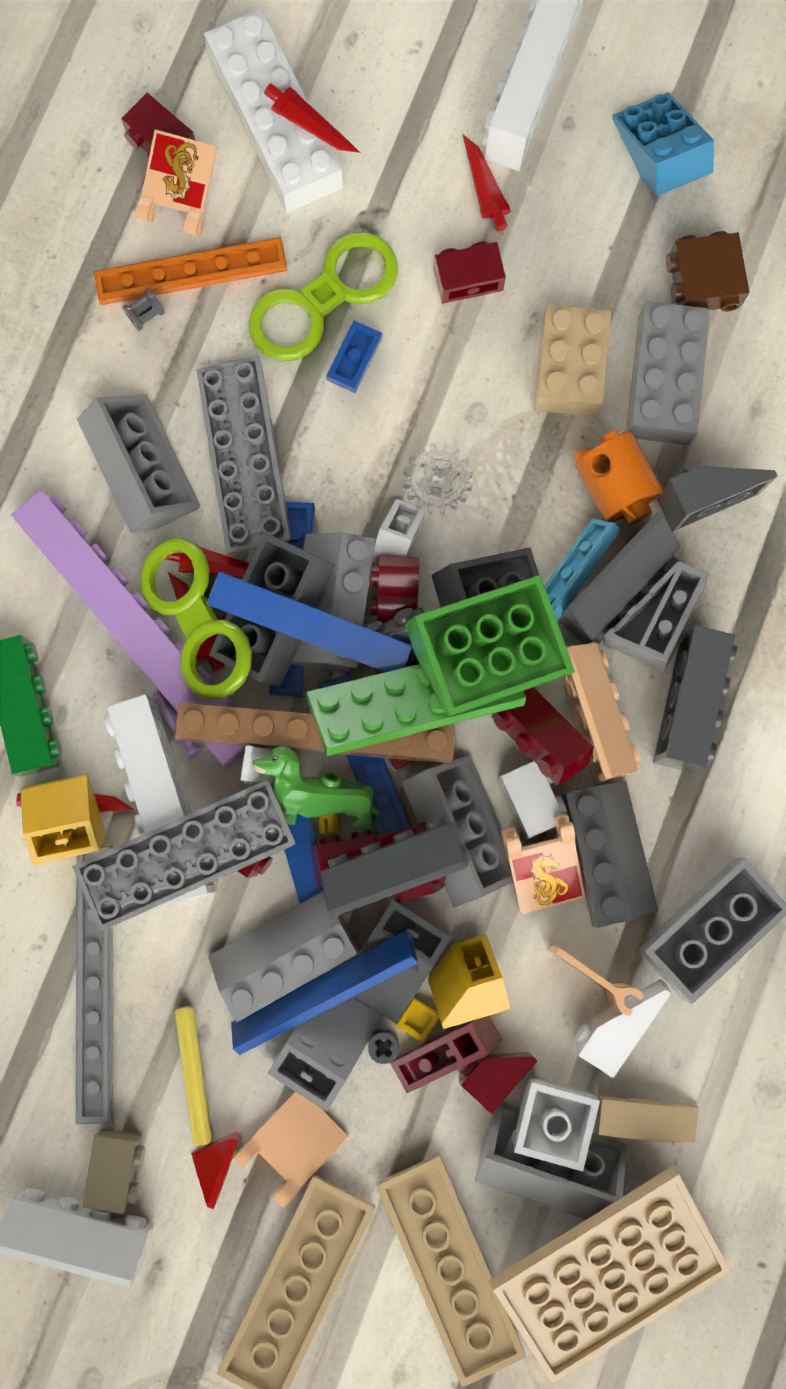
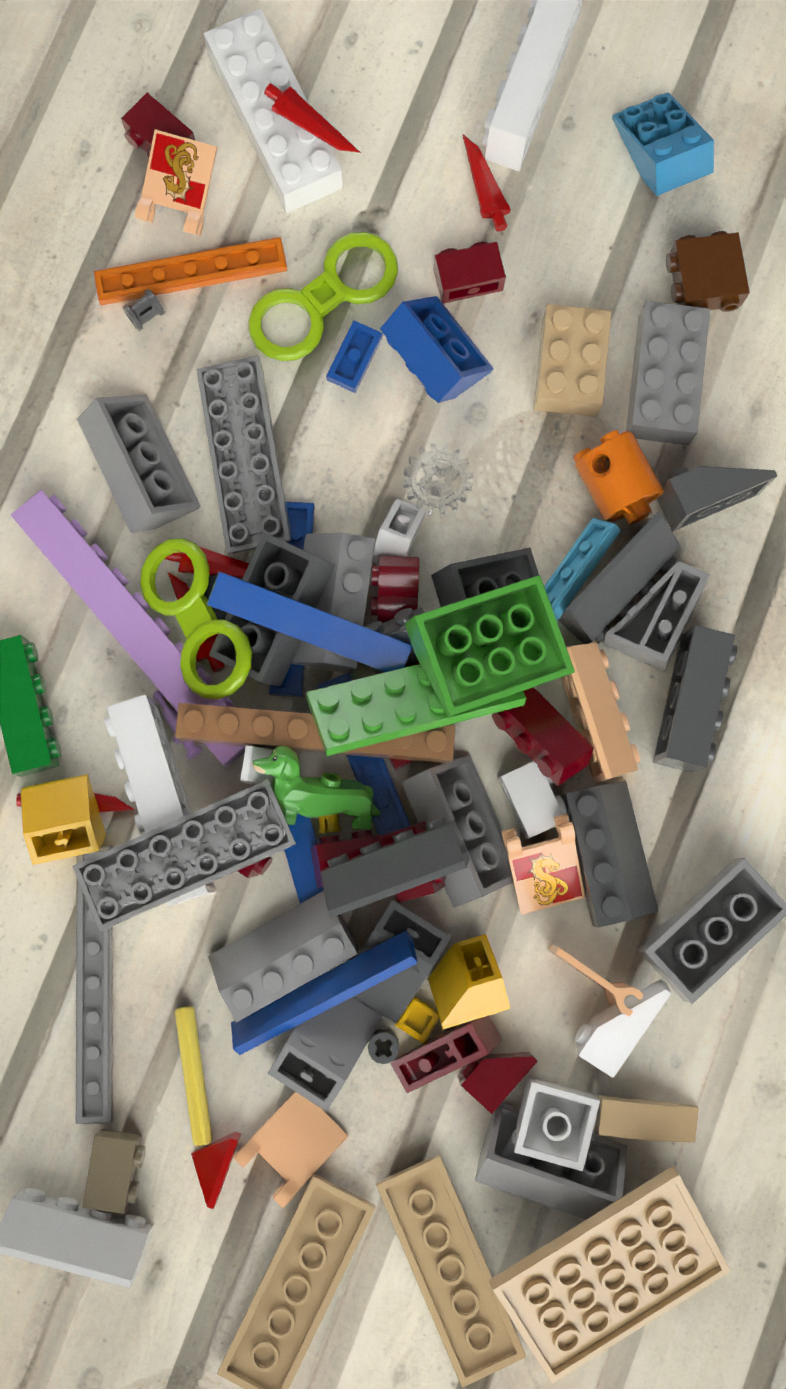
none -> blue slope [380,296,494,403]

